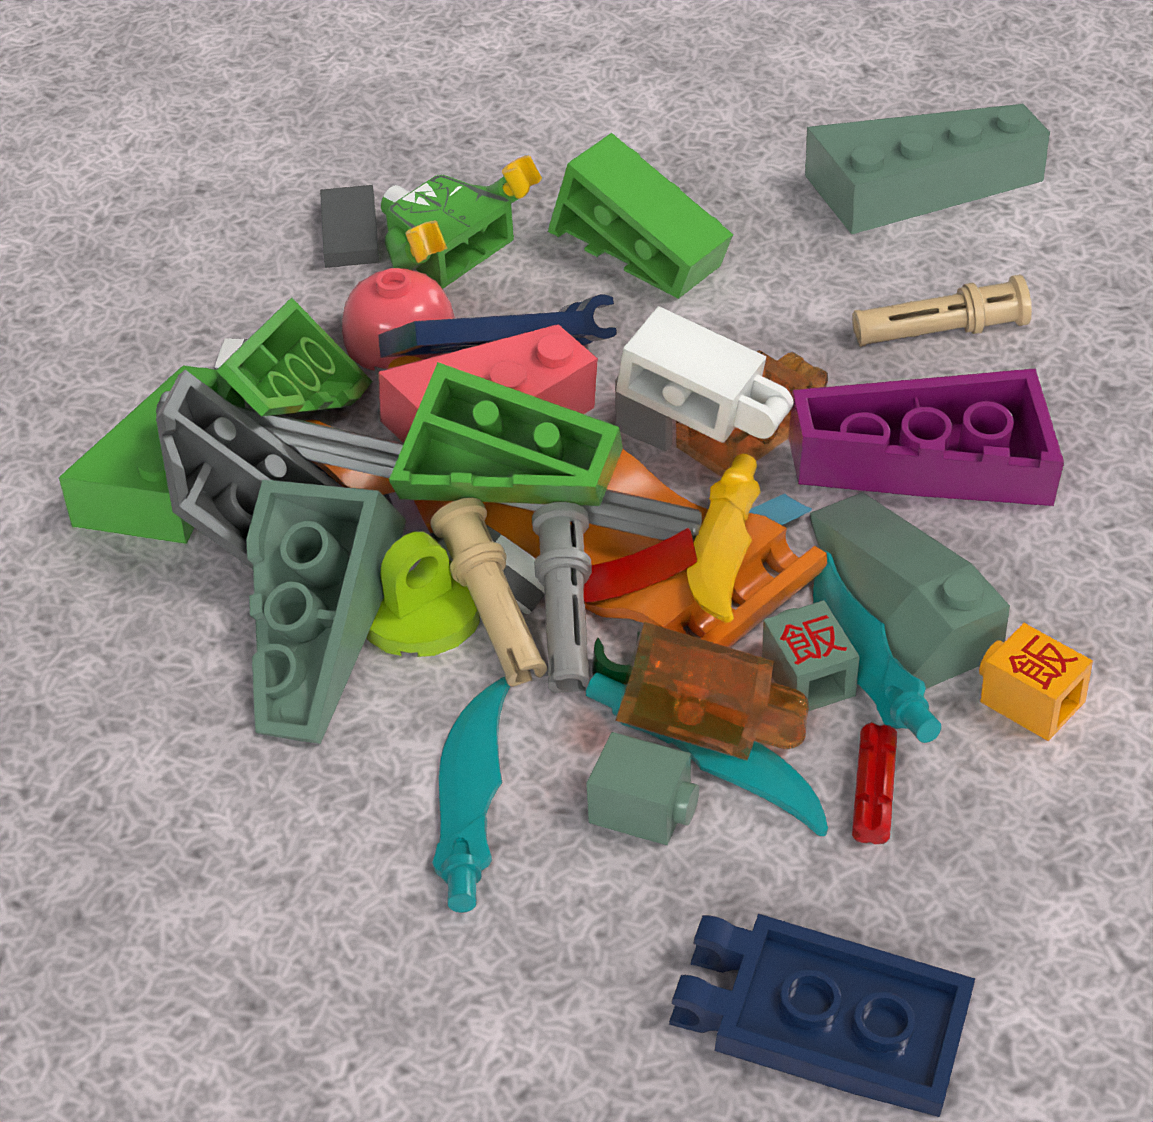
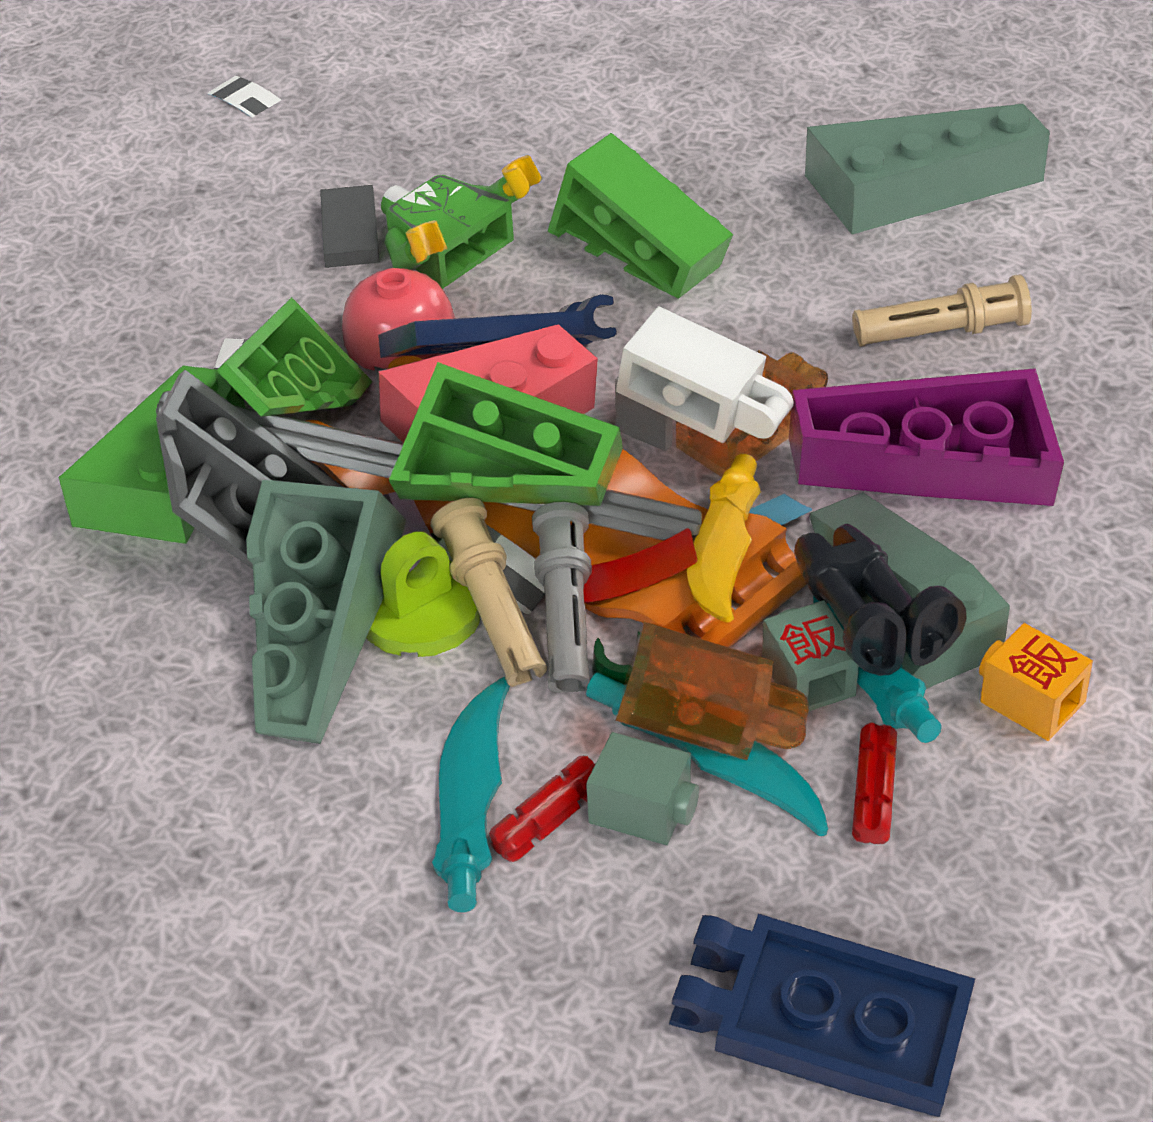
none -> sticker [207,76,281,118]
none -> red axle [489,755,596,862]
none -> black piece [794,523,967,676]

